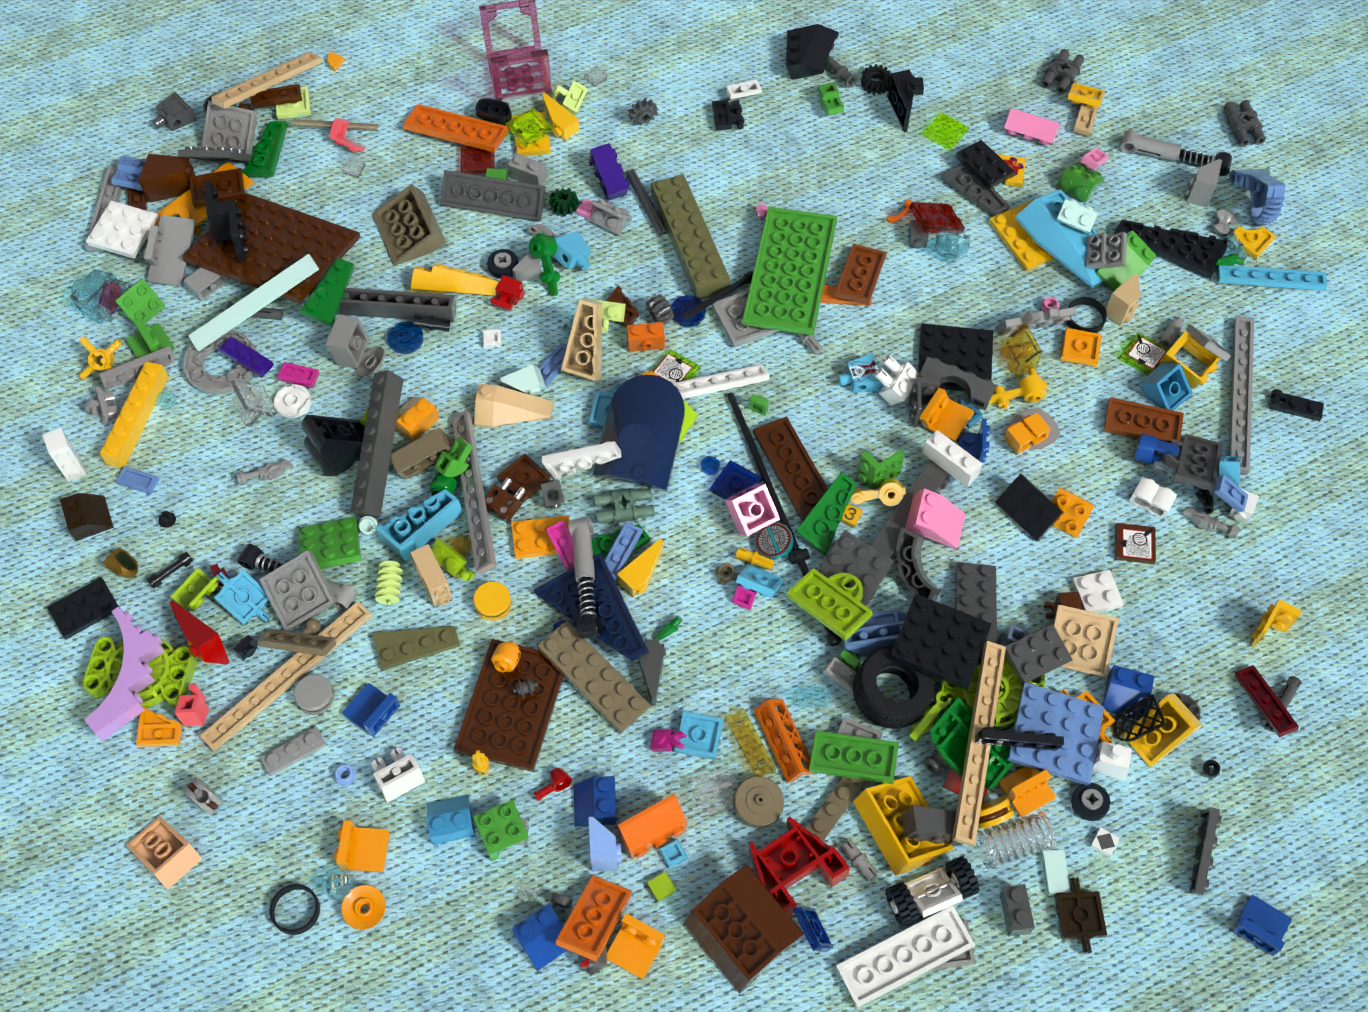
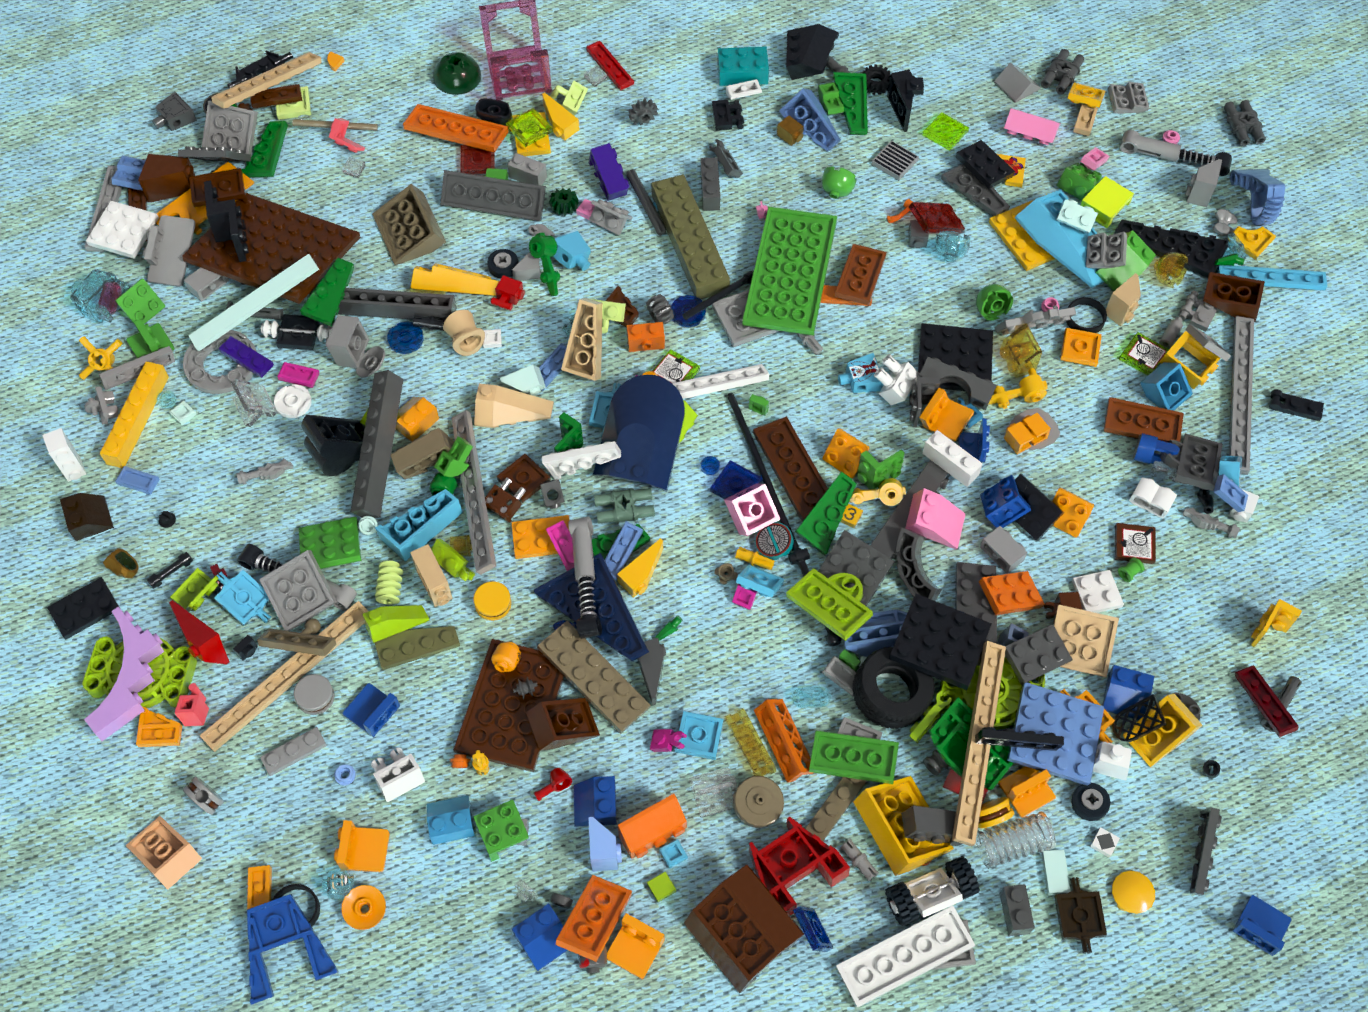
none -> light aqua tile [169,401,197,425]
none -> black plate [227,50,293,88]
none -> light orange plate [247,865,272,910]
none -> blue wing [247,894,339,1005]
none -> black plate [261,314,332,350]
none -> lime slope [363,605,430,643]
none -> dark green piece [433,52,482,95]
none -> tan hat [443,310,485,356]
none -> orange plate [449,754,471,768]
none -> reddish brown slope [526,698,600,751]
none -> green bracket [554,412,583,453]
none -> red tile [586,41,634,91]
none -> dark grey brick [700,157,720,211]
none -> dark grey plate [709,139,743,178]
none -> teal brick [717,46,769,86]
none -> pearl gold brick [777,116,804,146]
none -> medium blue wedge [779,88,841,152]
none -> bright green cylinder [822,166,857,199]
none -> light orange bracket [822,428,870,478]
none -> green wing [833,72,868,135]
none -> tile [871,140,919,181]
none -> bright green cylinder [976,284,1013,321]
none -> orange plate [978,571,1045,615]
none -> blue bracket [980,475,1031,528]
none -> light grey brick [980,526,1027,574]
none -> light grey slope [994,63,1041,103]
none -> neon yellow panel [1080,176,1134,228]
none -> light grey slope [1108,82,1150,114]
none -> yellow dish [1112,871,1155,914]
none -> bright green bush [1118,557,1145,582]
none -> clear yellow cylinder [1154,252,1188,288]
none -> bright pink plate [1163,130,1180,144]
none -> light grey plate [1179,290,1218,332]
none -> reddish brown slope [1203,272,1265,322]

